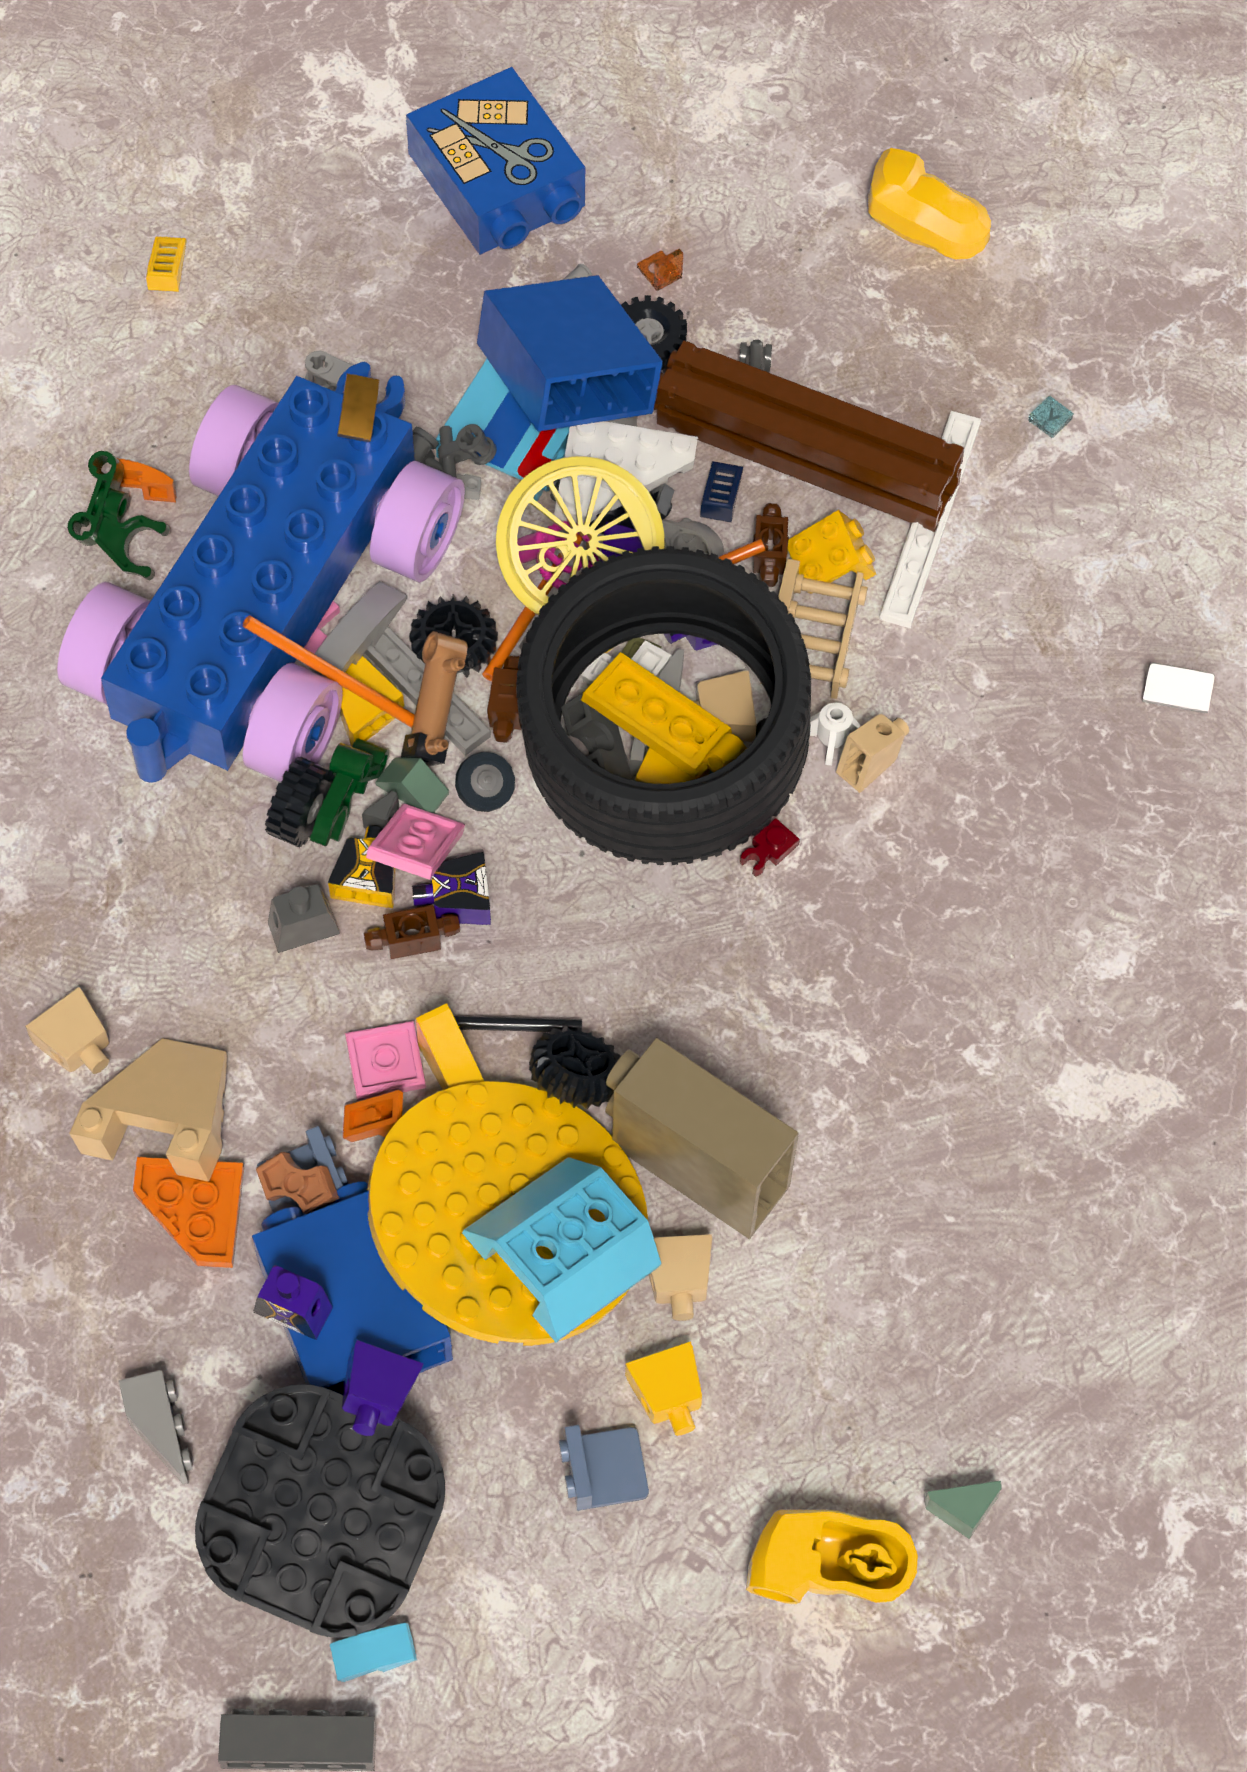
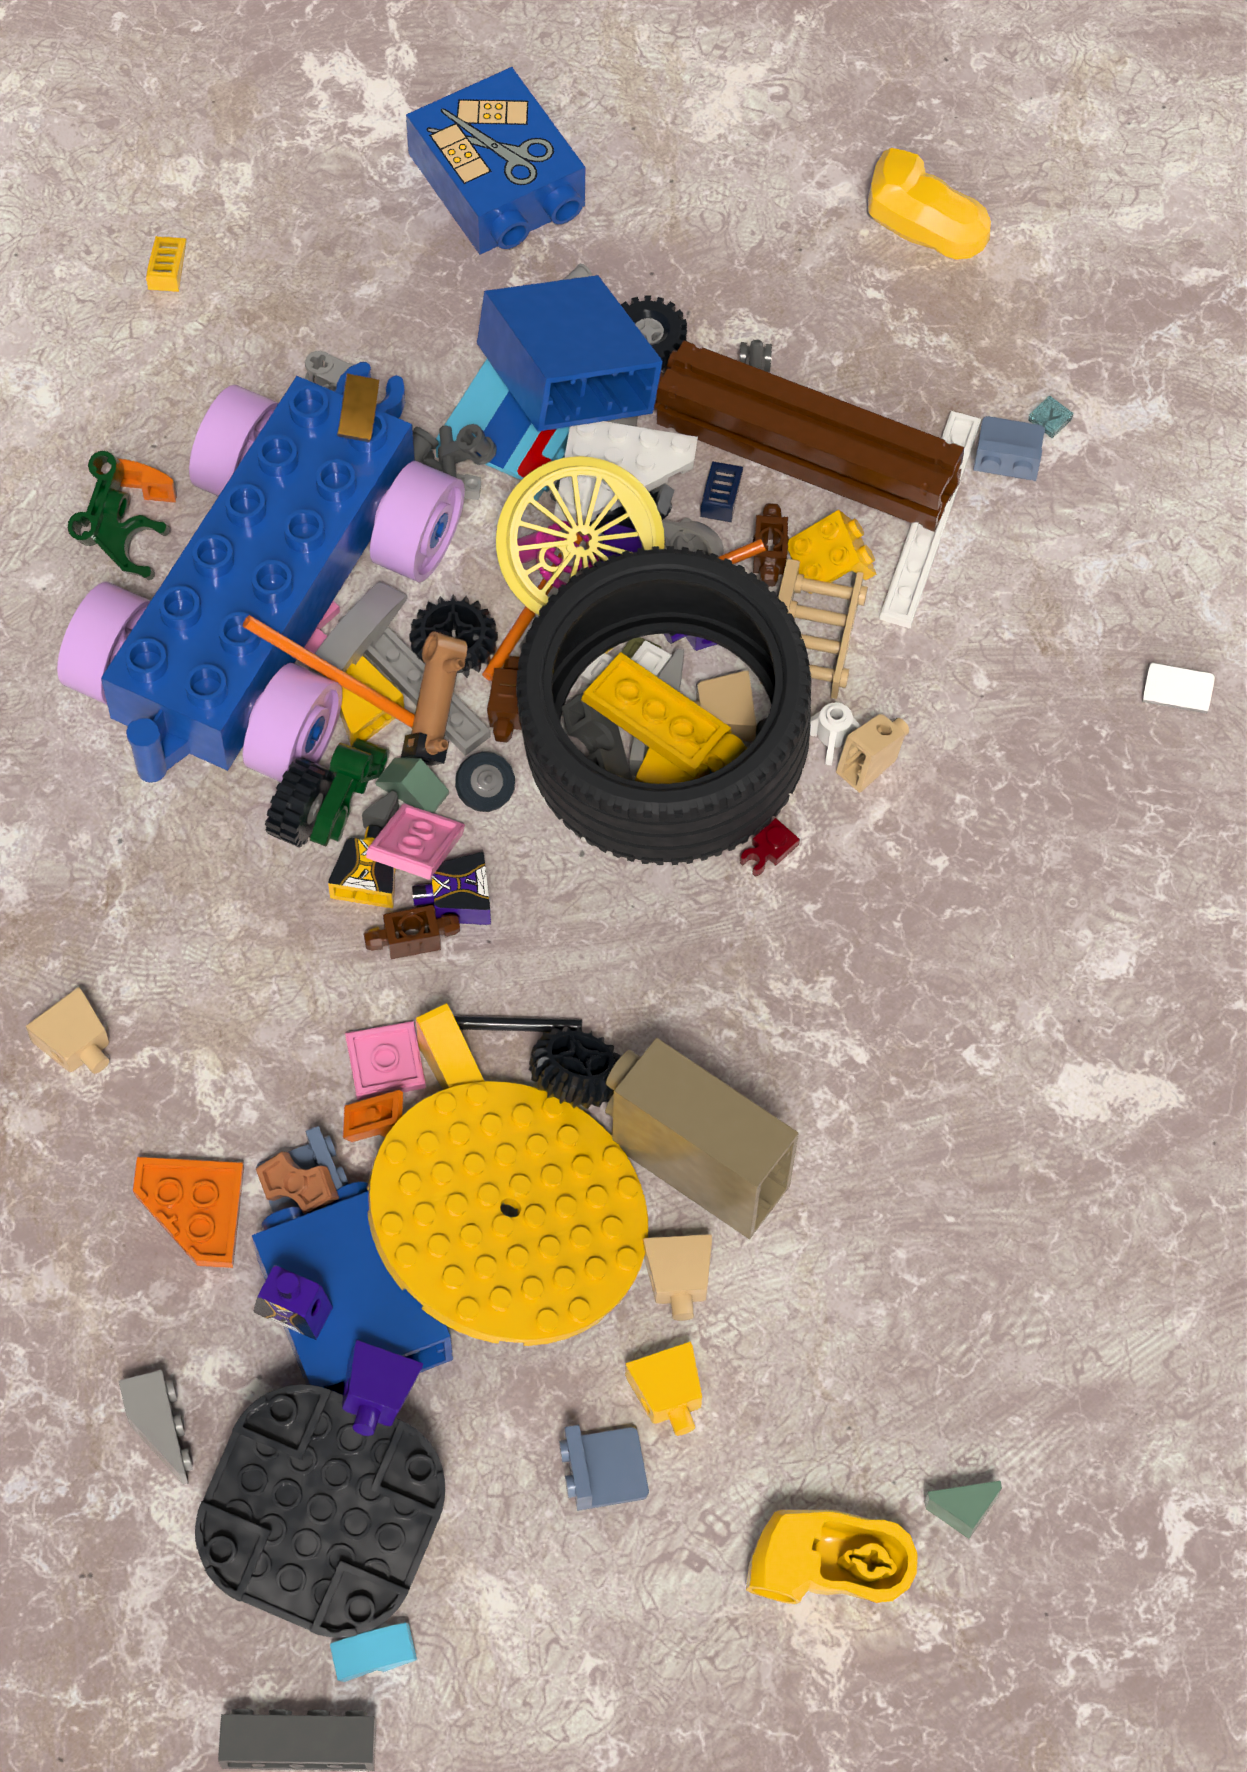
tan wedge [69,1038,227,1182] -> none
dark grey torso [268,884,340,953] -> none
medium azure slope [462,1157,662,1342] -> none
clear orange bracket [637,248,683,291] -> none
none -> sand blue bracket [974,416,1045,481]

